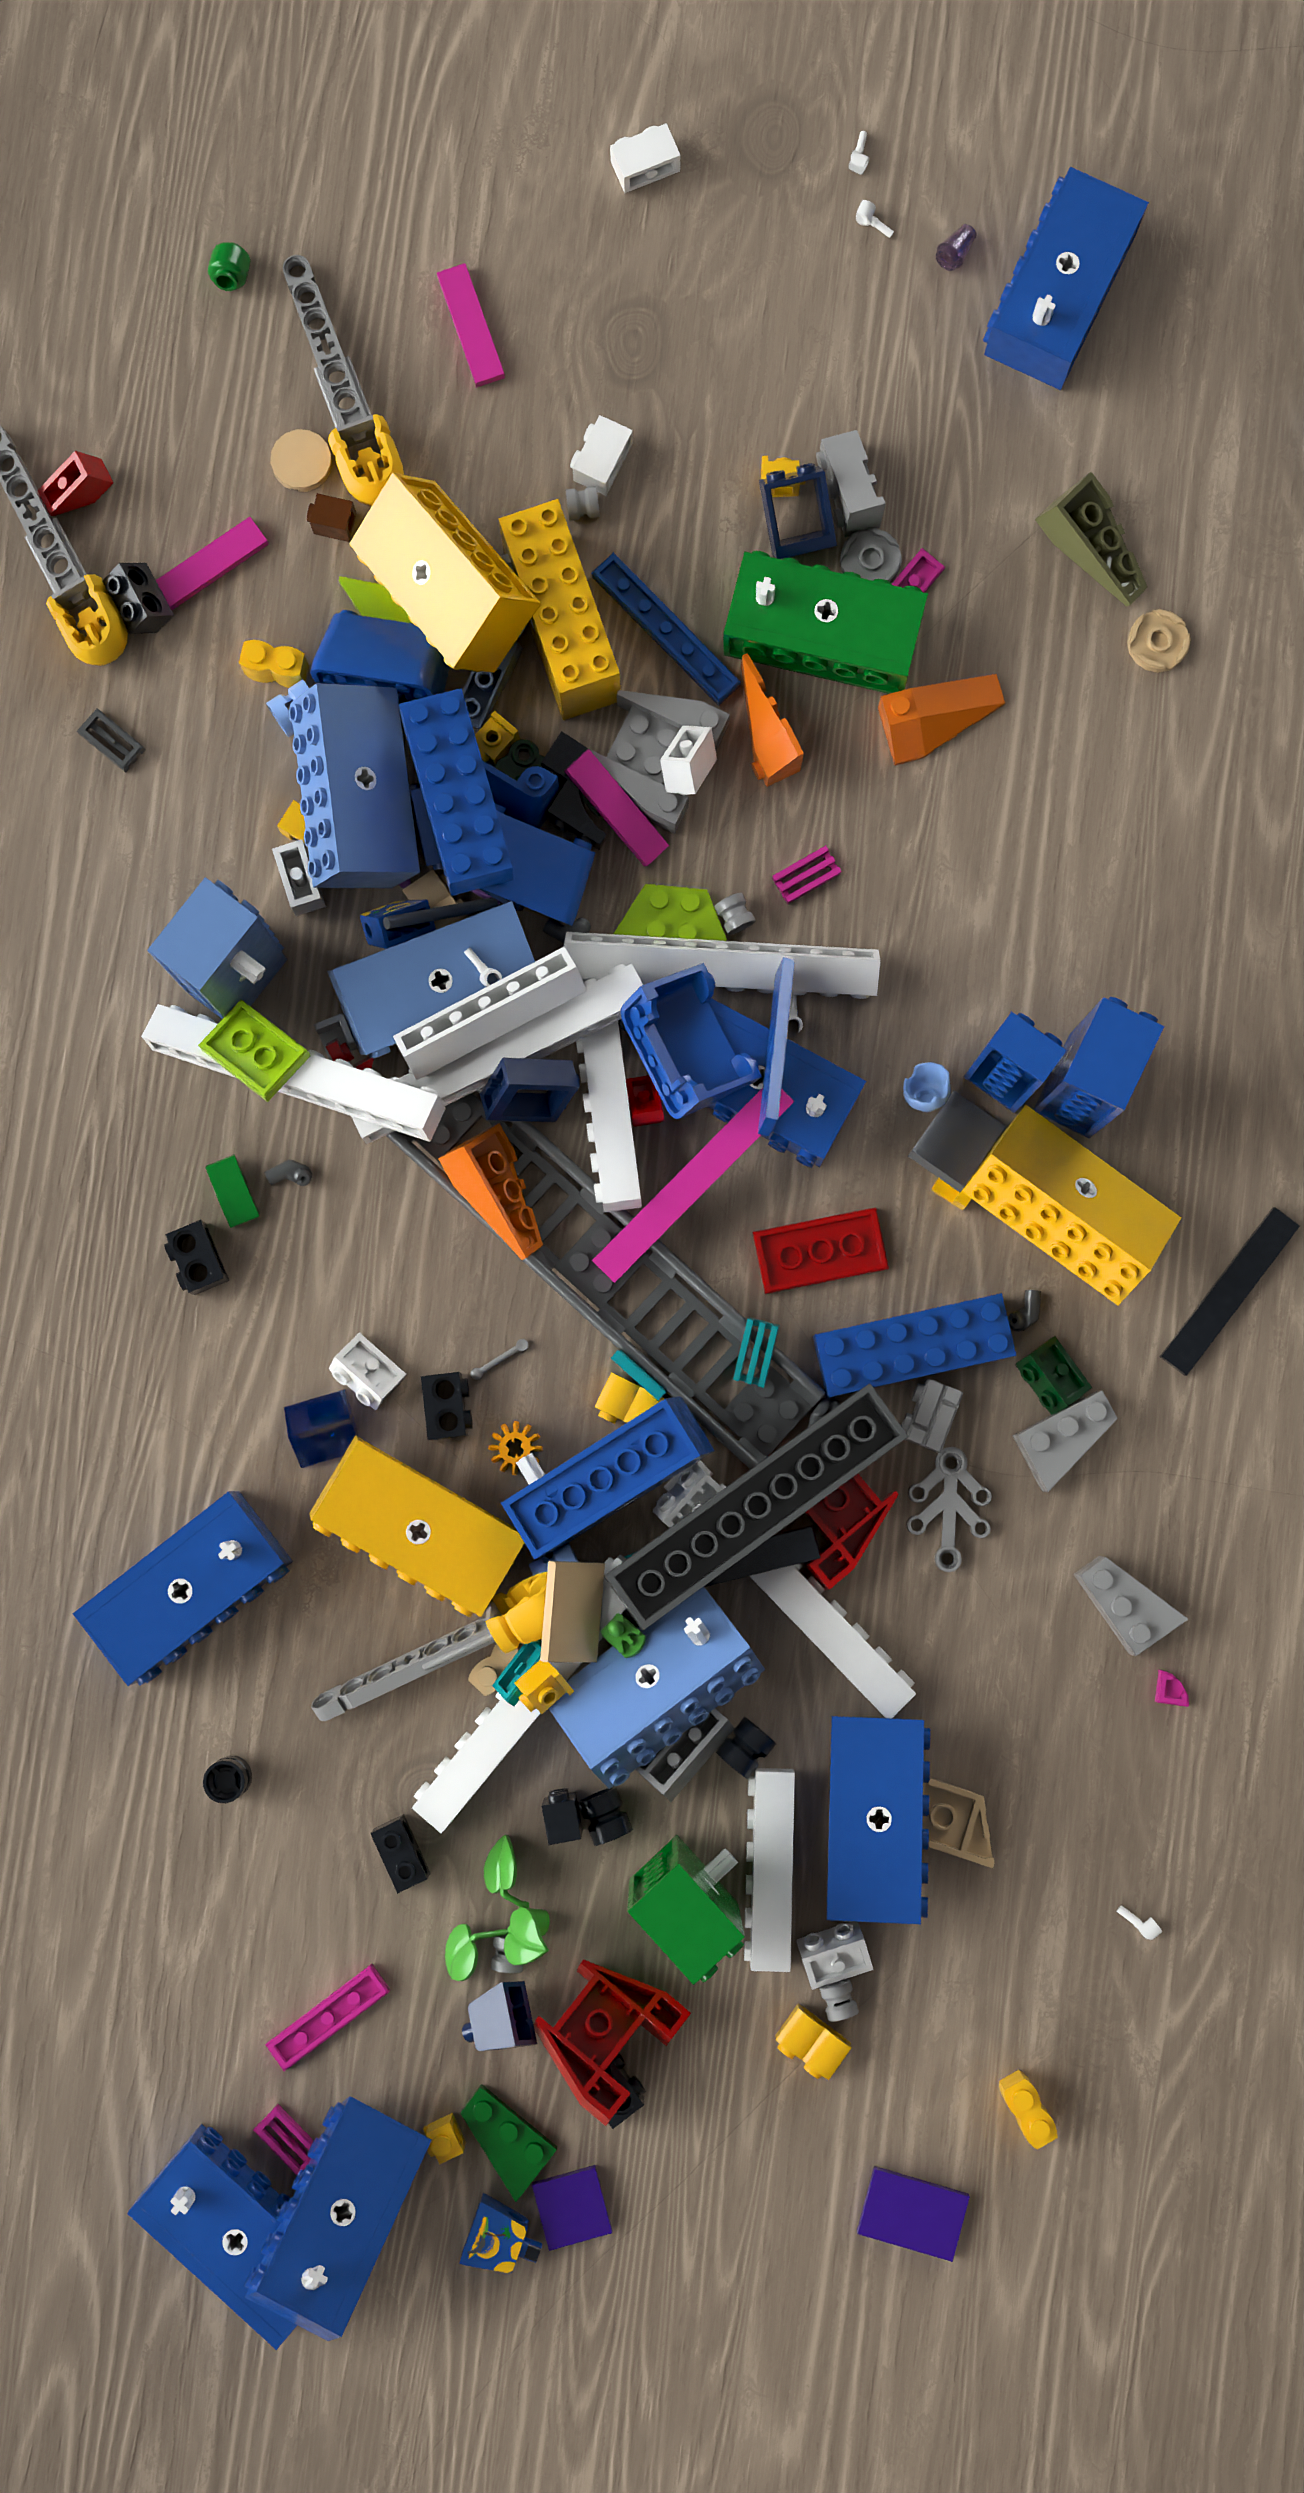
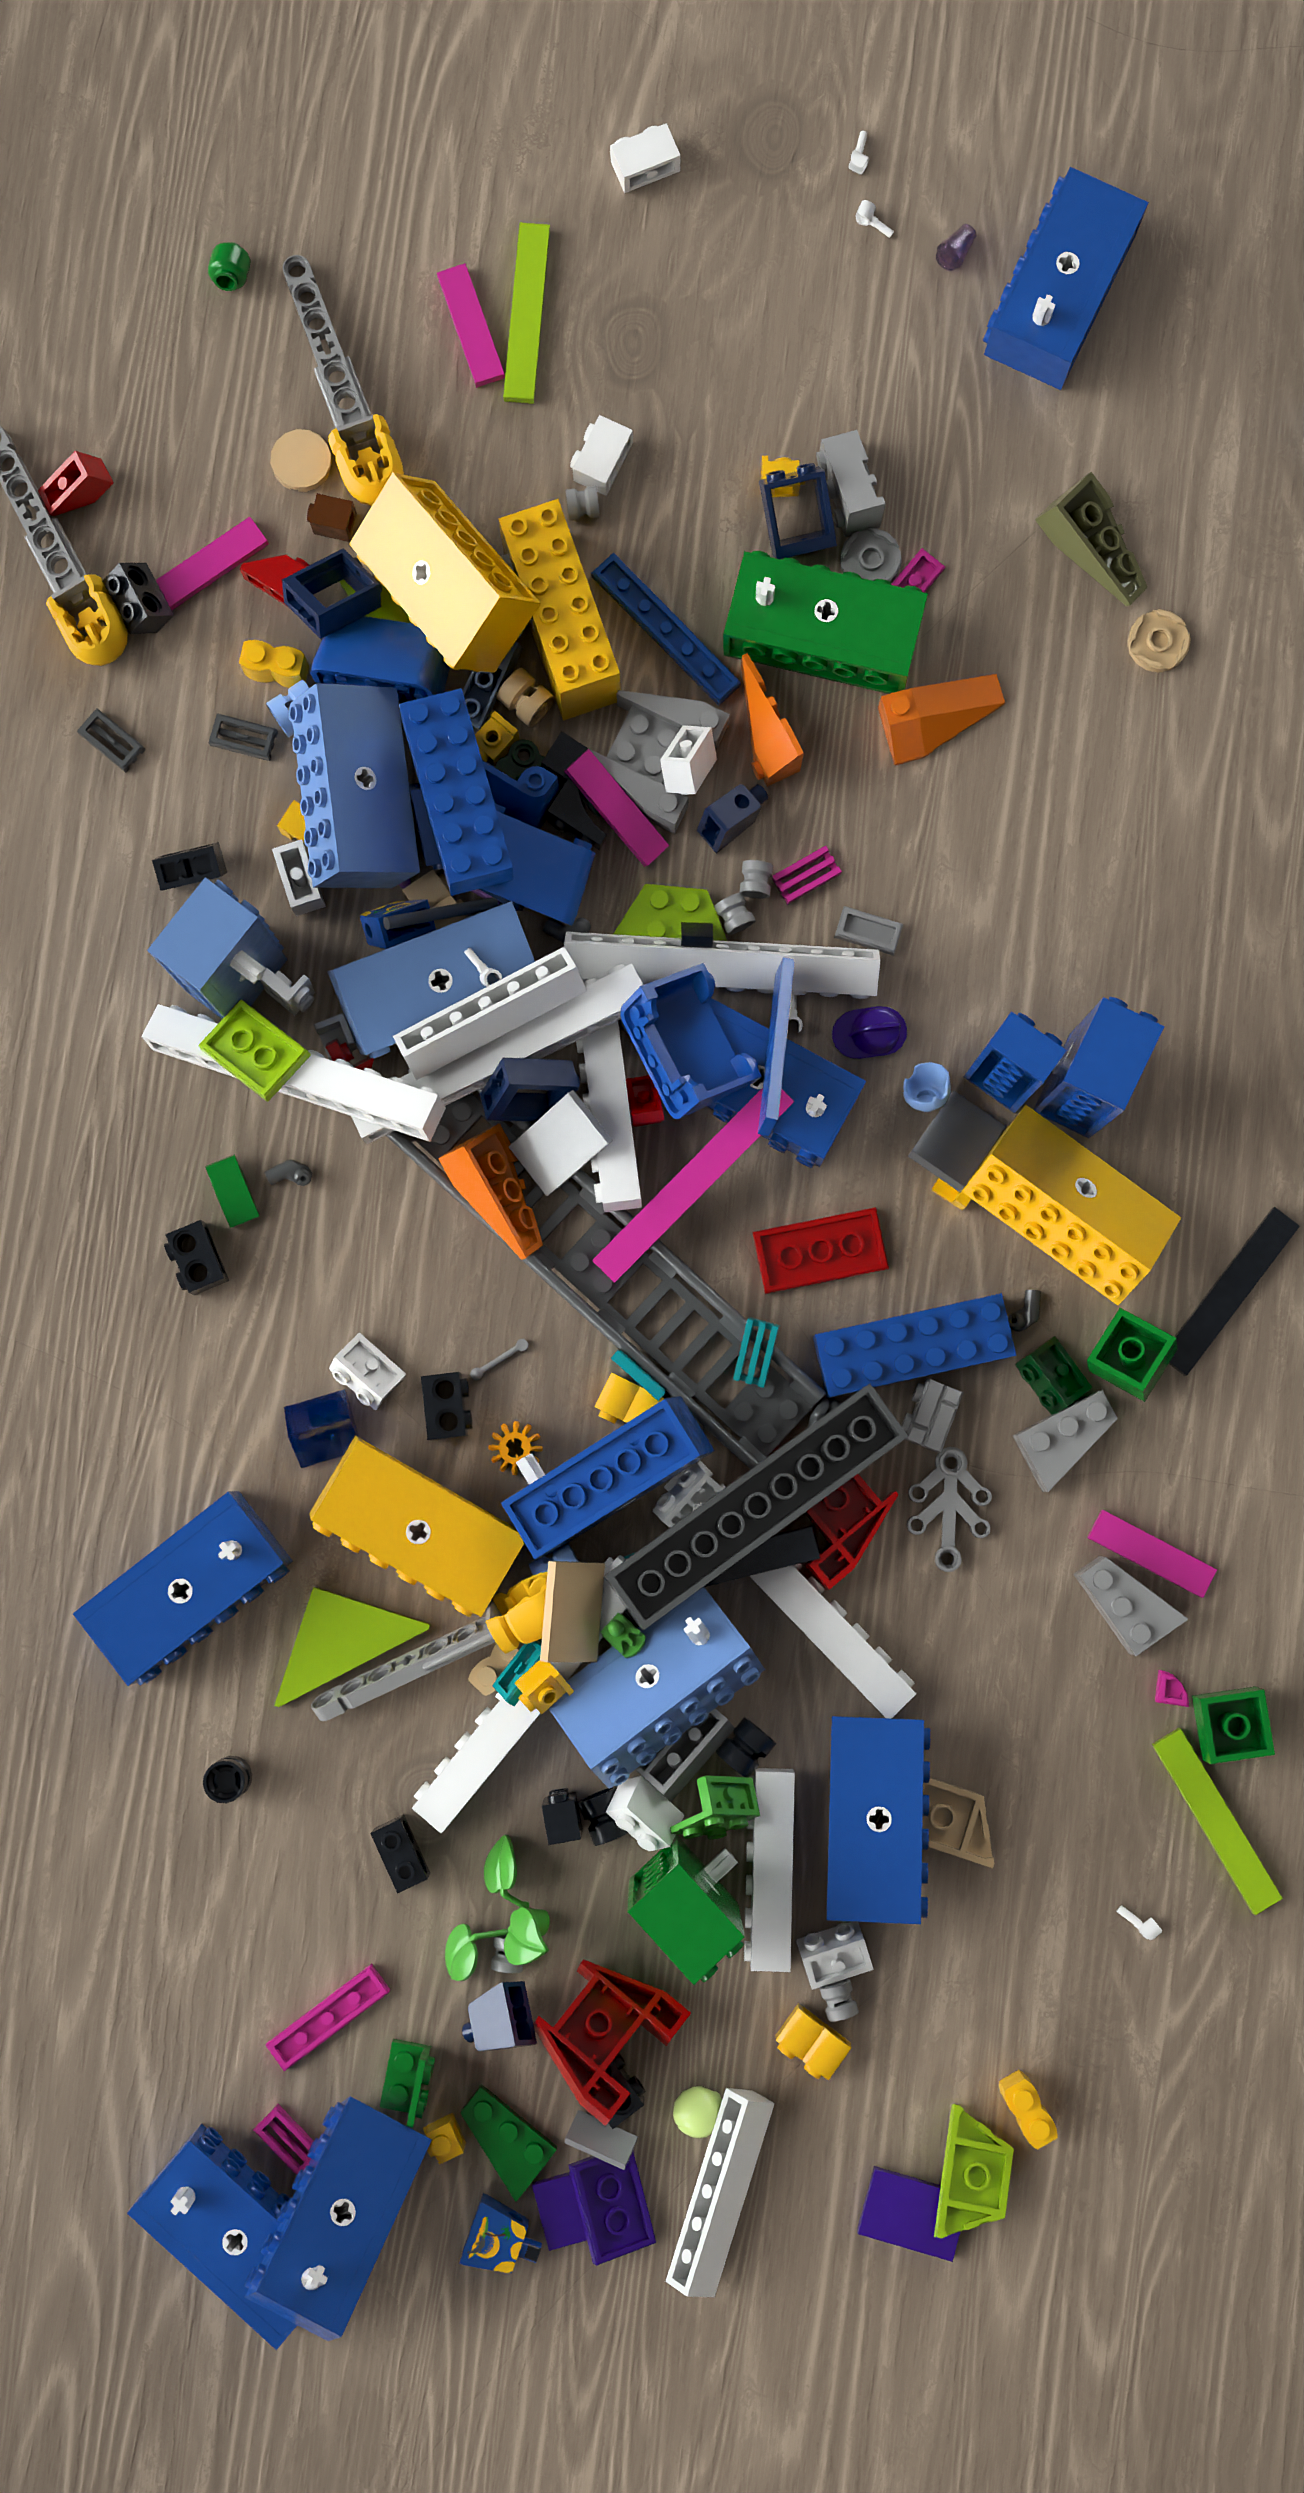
none -> black brick [152,842,227,891]
none -> dark grey tile [208,714,278,761]
none -> red slope [240,554,309,607]
none -> white bracket [260,968,315,1016]
none -> lime tile [274,1587,431,1707]
none -> dark blue window [282,548,382,639]
none -> green bracket [380,2039,435,2127]
none -> tan wheel [496,668,555,727]
none -> lime tile [503,222,550,404]
none -> tile [509,1090,613,1196]
none -> light grey tile [564,2110,638,2170]
none -> dark purple tile [568,2152,657,2266]
none -> white brick [606,1775,684,1851]
none -> white brick [665,2088,775,2297]
none -> bright green bracket [670,1775,760,1840]
none -> yellowish green hair [673,2086,722,2138]
none -> black tile [681,922,713,948]
none -> dark blue torso [697,784,768,854]
none -> light grey wheel [739,860,773,899]
none -> dark purple piece [832,1006,907,1059]
none -> light grey tile [834,906,903,956]
none -> lime wing [934,2104,1014,2238]
none -> green brick [1087,1308,1178,1402]
none -> dark pink tile [1087,1510,1217,1598]
none -> lime tile [1152,1728,1283,1915]
none -> green brick [1192,1686,1275,1764]

